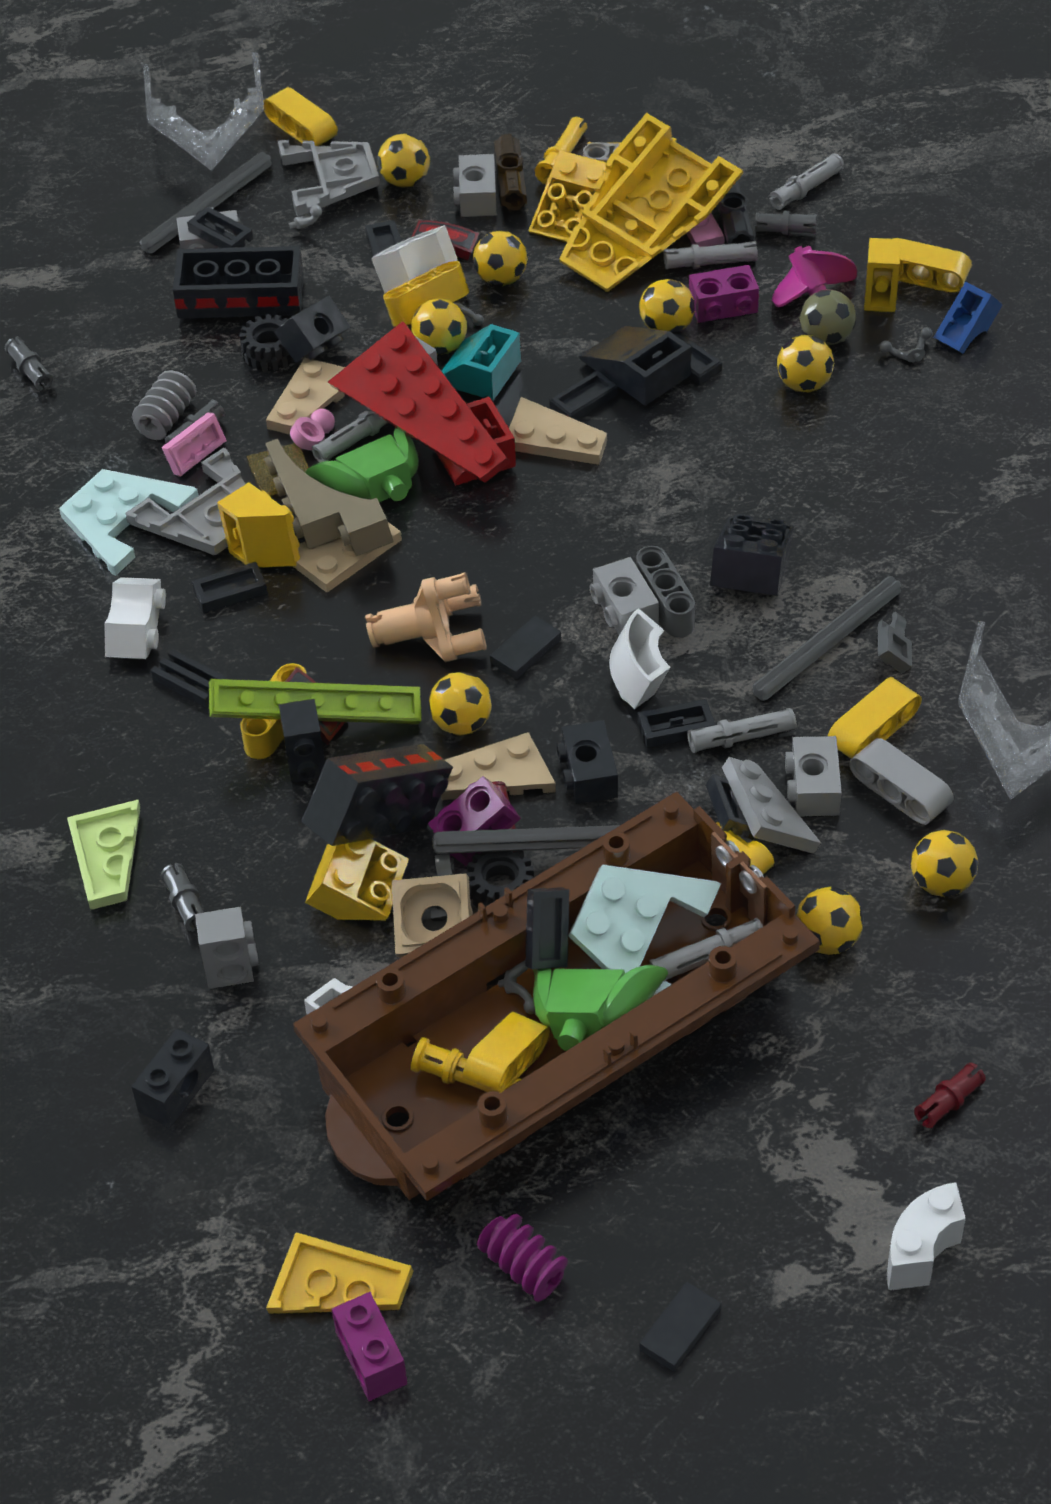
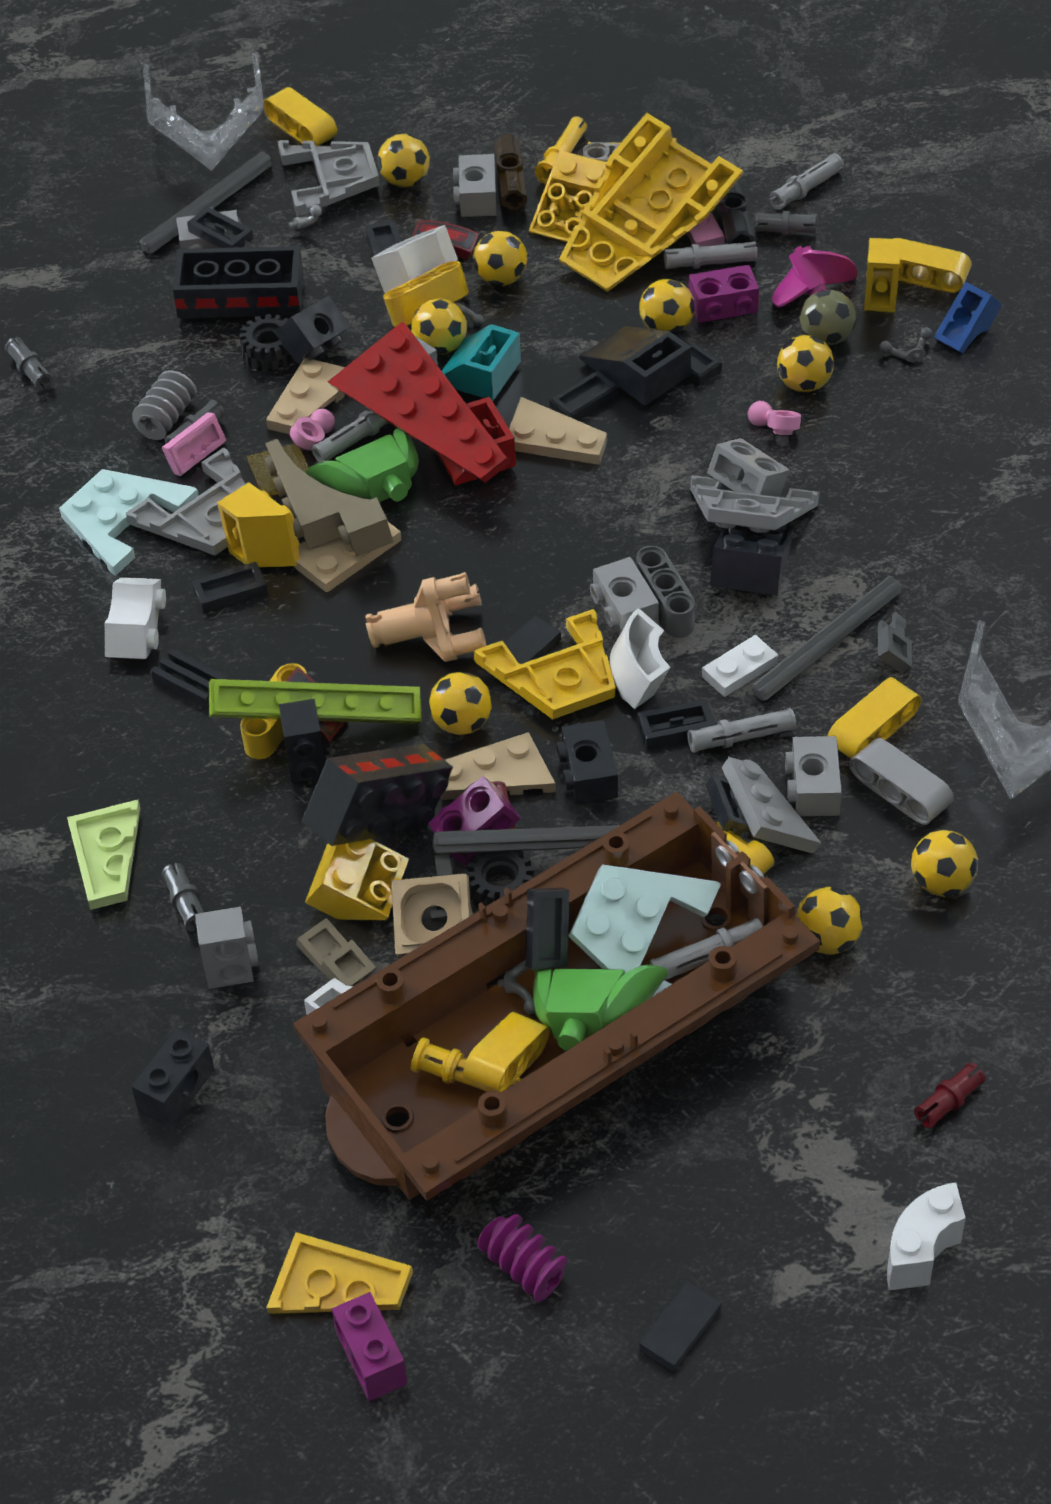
none -> dark tan slope [296,918,376,986]
none -> yellow wing [474,609,616,719]
none -> light grey wing [690,475,820,533]
none -> white plate [702,635,778,697]
none -> light grey brick [707,438,790,497]
none -> bright pink plate [748,401,801,435]

